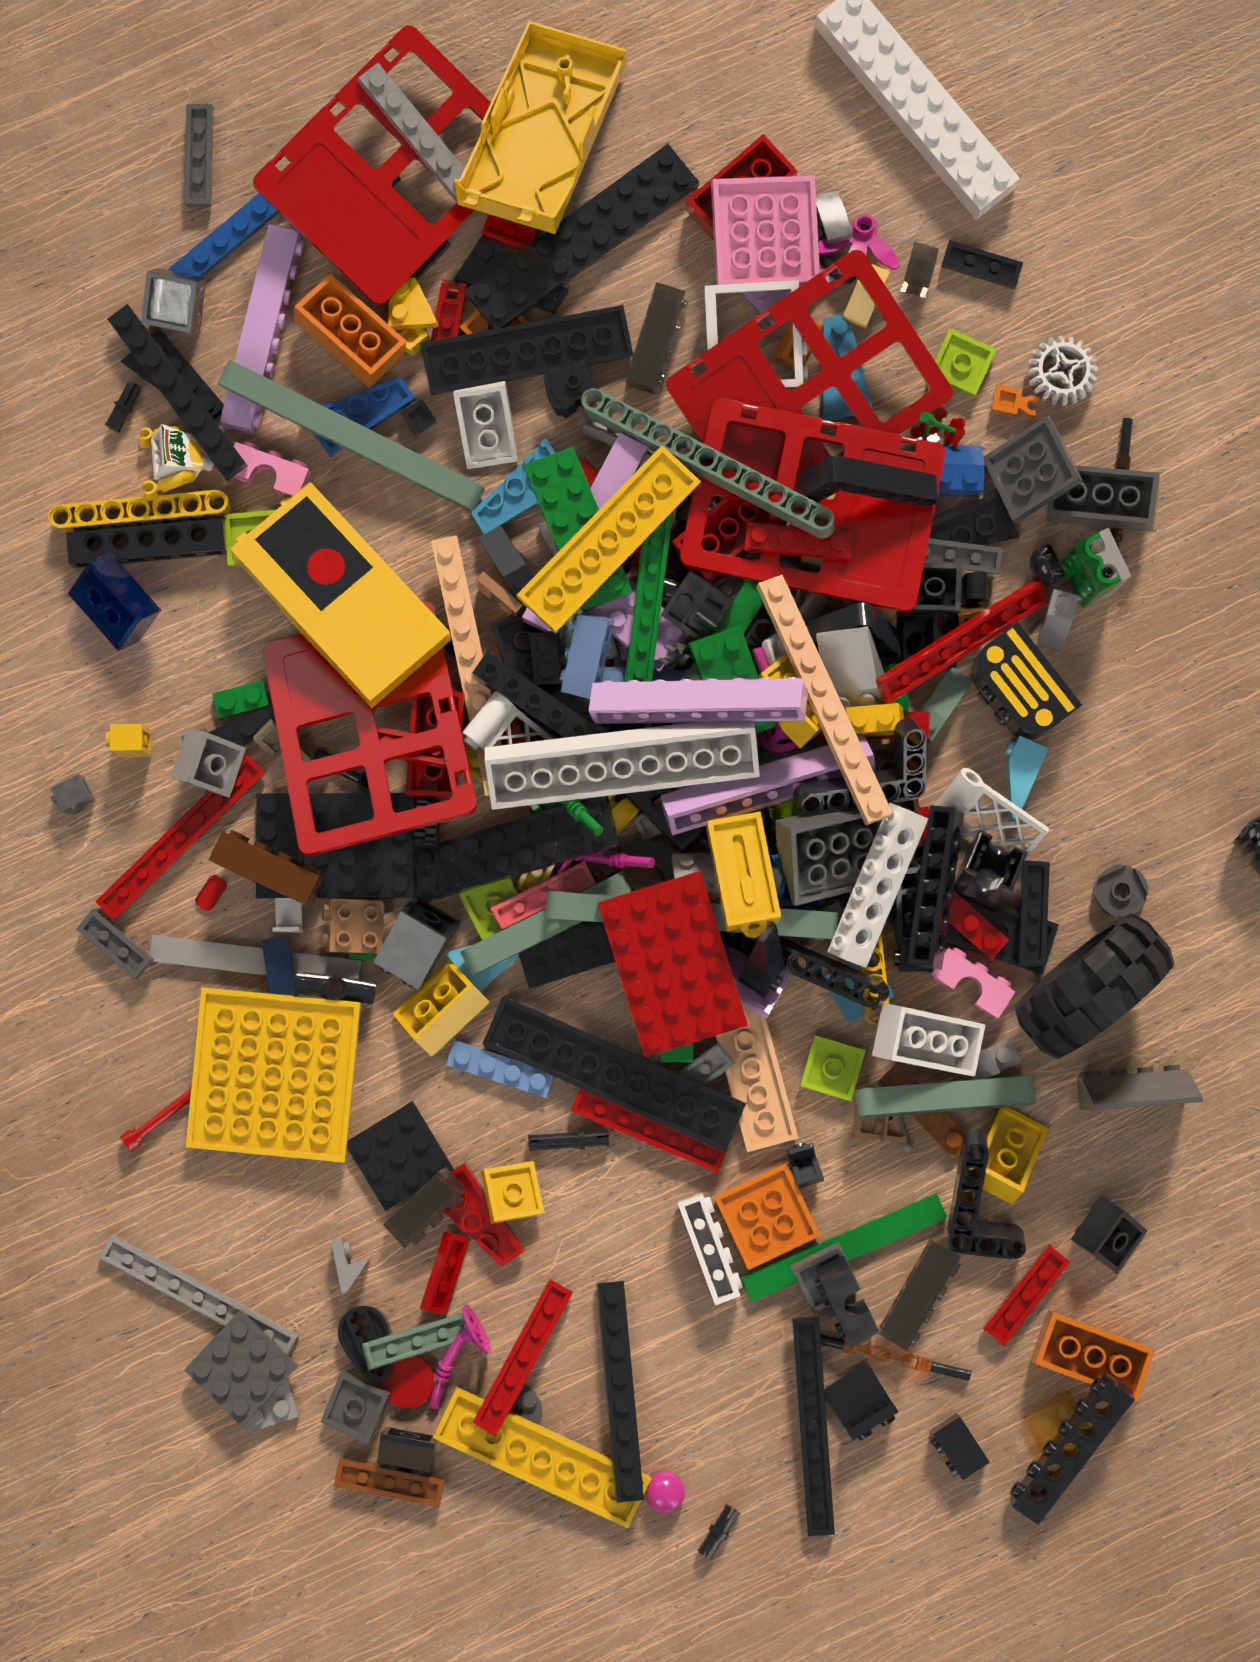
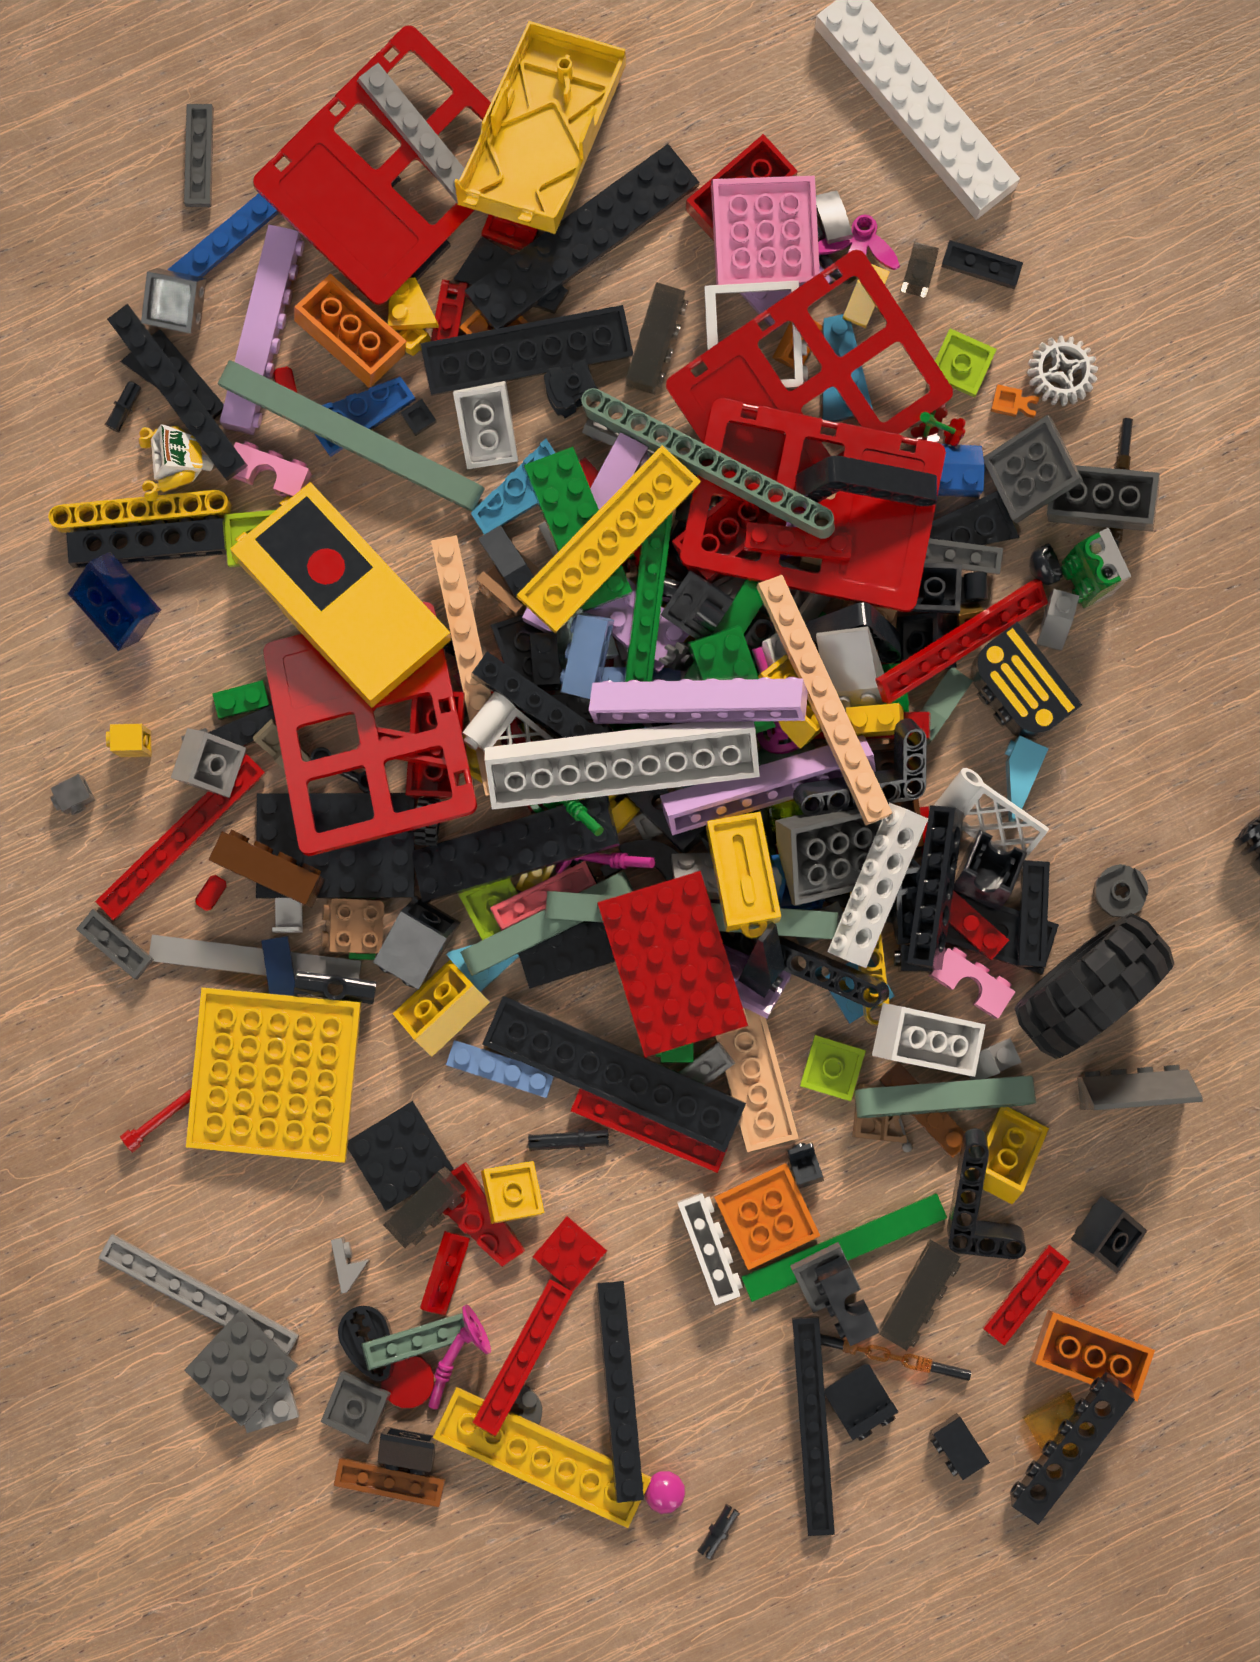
none -> red piece [273,366,297,393]
none -> red plate [532,1216,607,1292]

